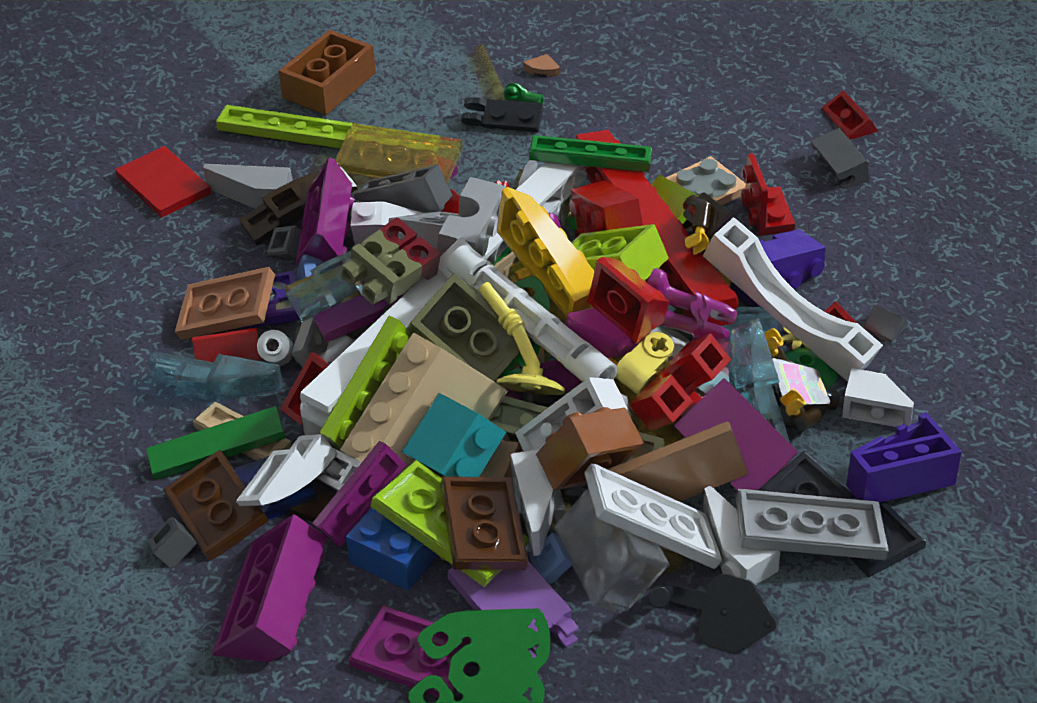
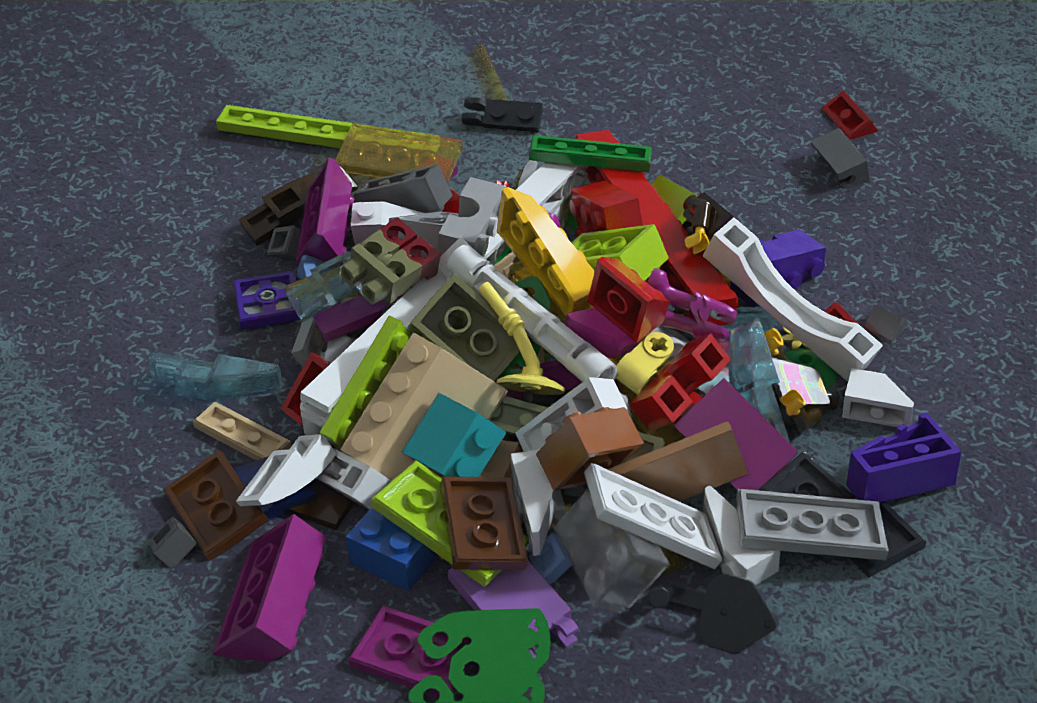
red tile [115,146,212,218] -> none
green tile [146,406,286,480] -> none
nougat plate [175,267,275,340] -> none
red slope [192,328,262,374] -> none
light grey slope [203,164,292,209] -> none
white brick [257,330,294,366] -> none
dark orange brick [279,30,376,115] -> none
magenta tile [312,441,407,547] -> none
green arm [503,83,544,105] -> none
nougat tile [523,54,560,77] -> none
light grey piece [666,156,746,206] -> none
red bracket [741,153,795,236] -> none

